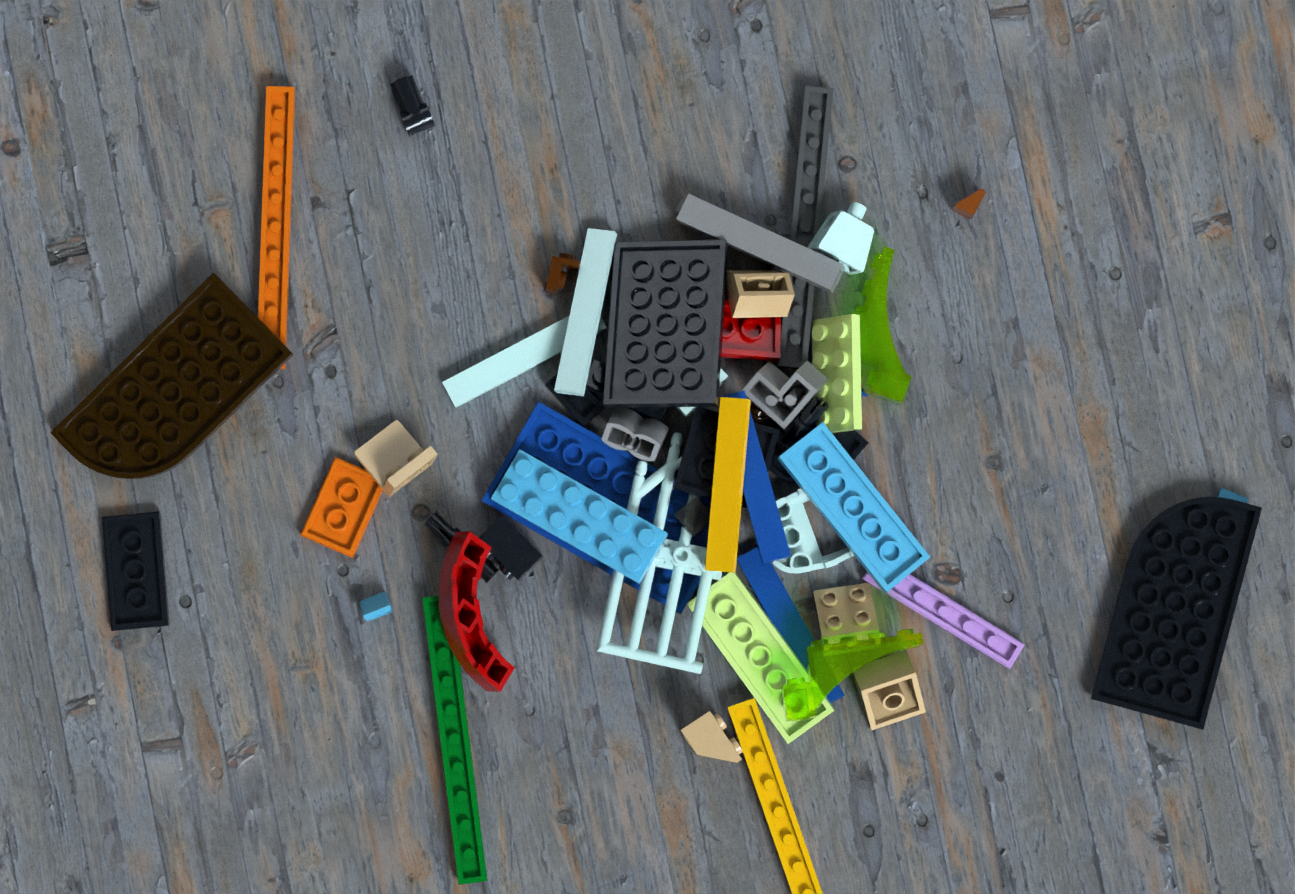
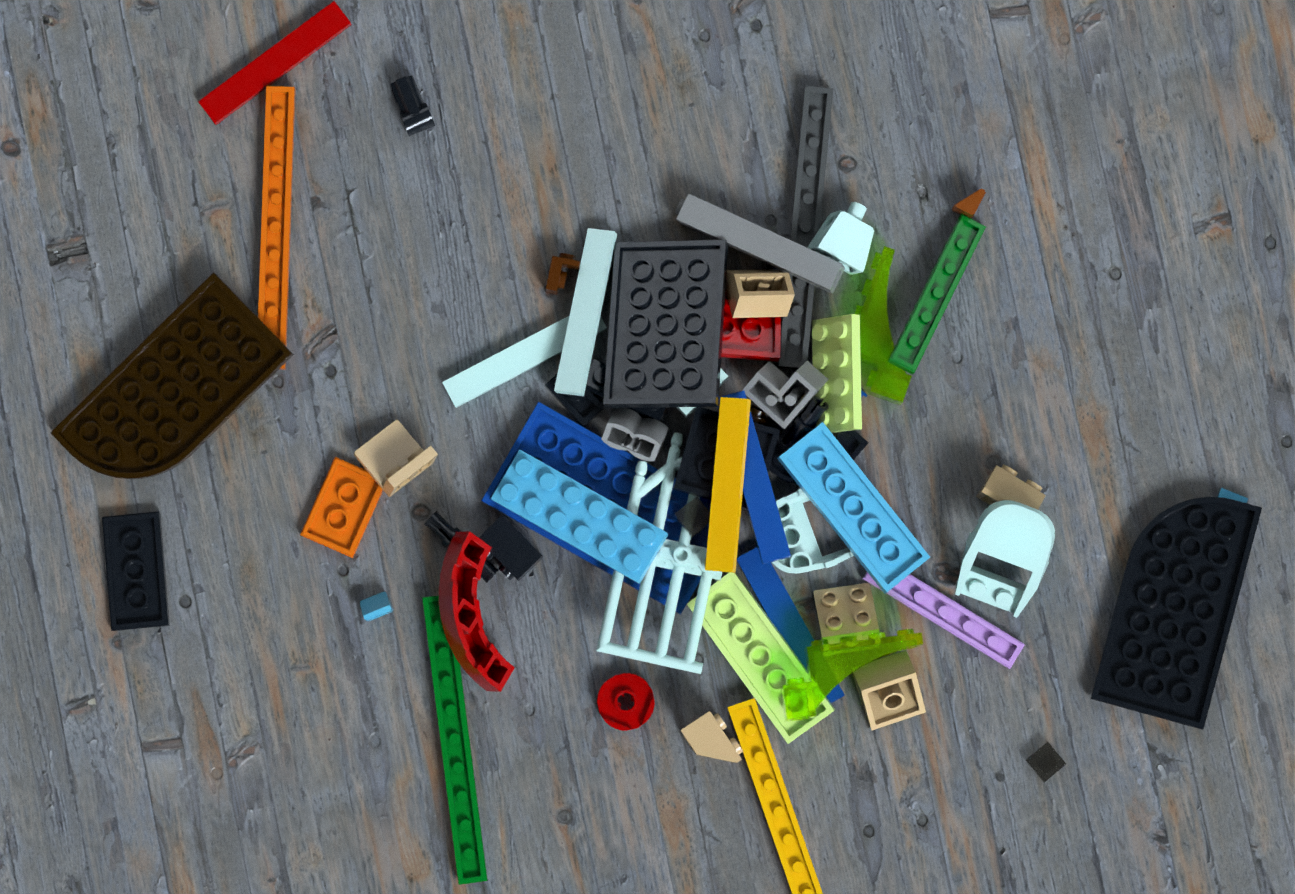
none -> red tile [198,1,352,125]
none -> red plate [597,673,655,731]
none -> green tile [887,213,986,375]
none -> light aqua slope [955,500,1055,618]
none -> tan slope [976,464,1046,510]
none -> clear smoke tile [1025,742,1066,782]

